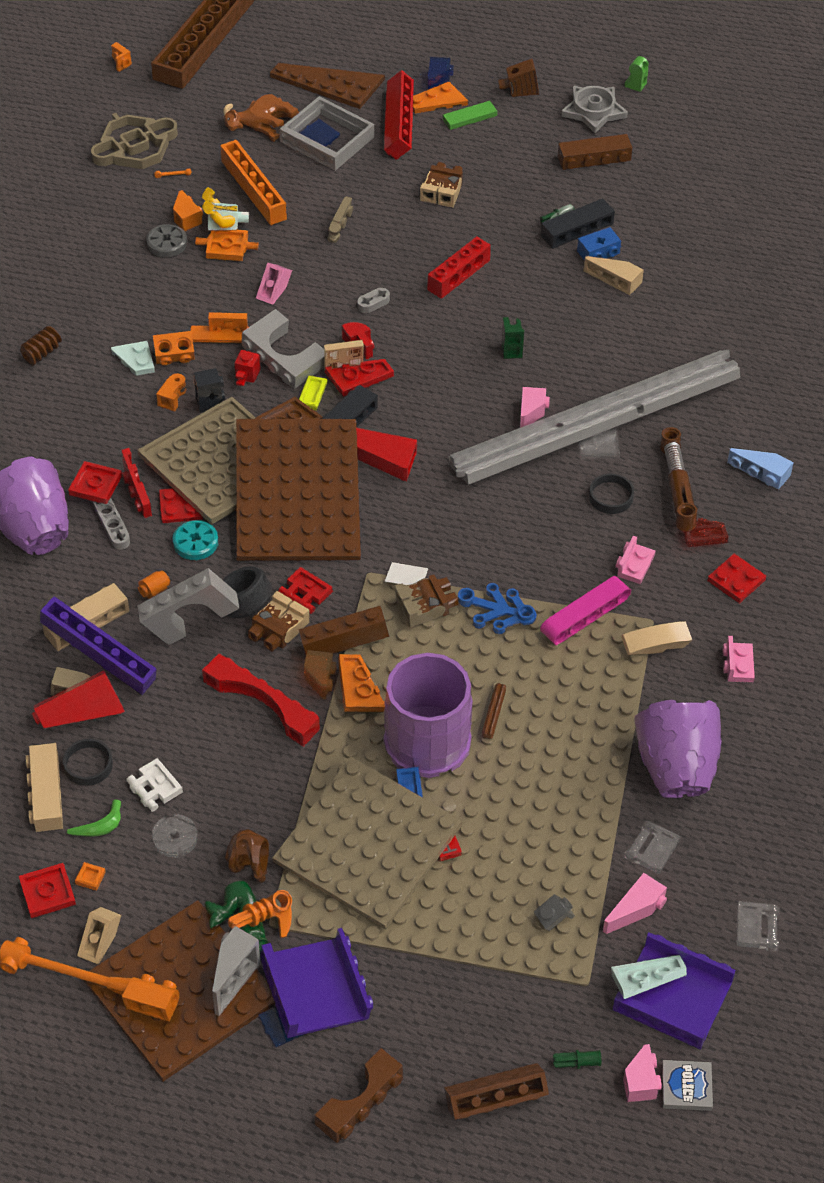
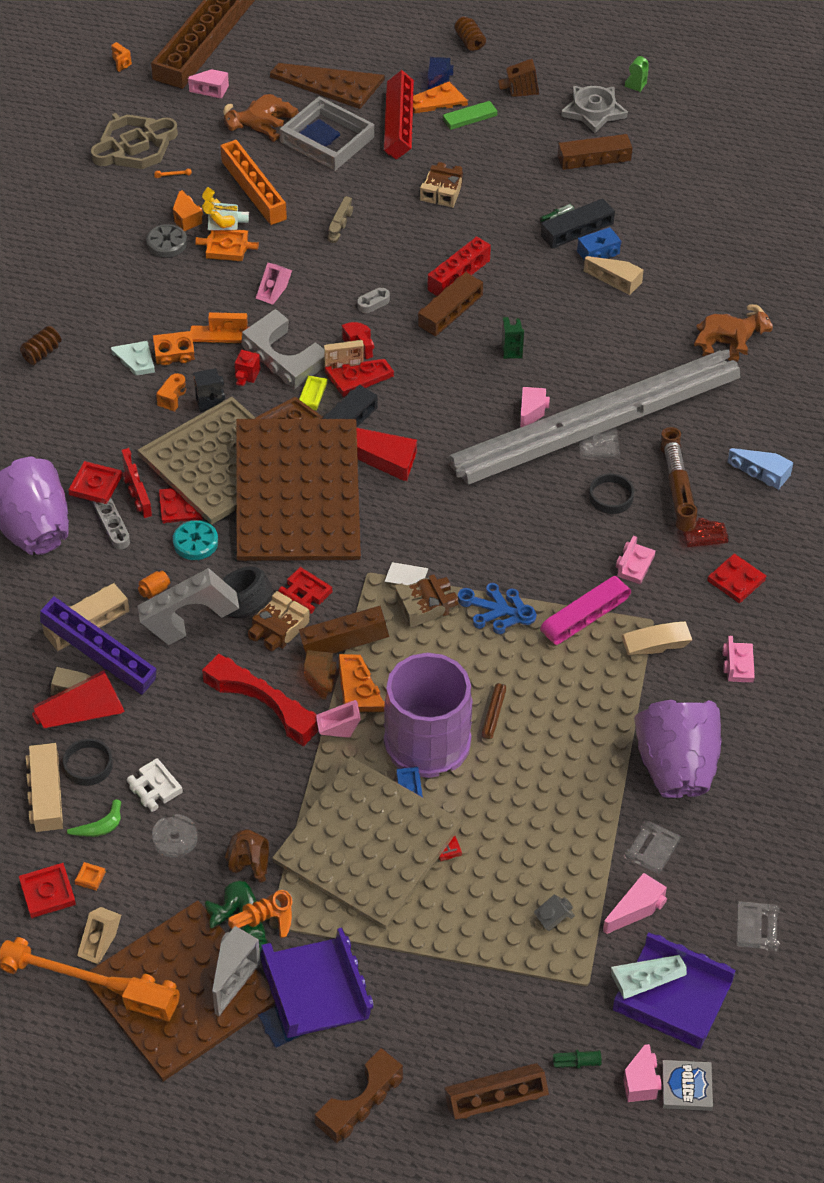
none -> bright pink slope [188,69,229,99]
none -> bright pink slope [316,700,361,738]
none -> reddish brown brick [418,272,483,336]
none -> reddish brown piece [454,16,486,51]
none -> dark orange animal [694,305,773,362]

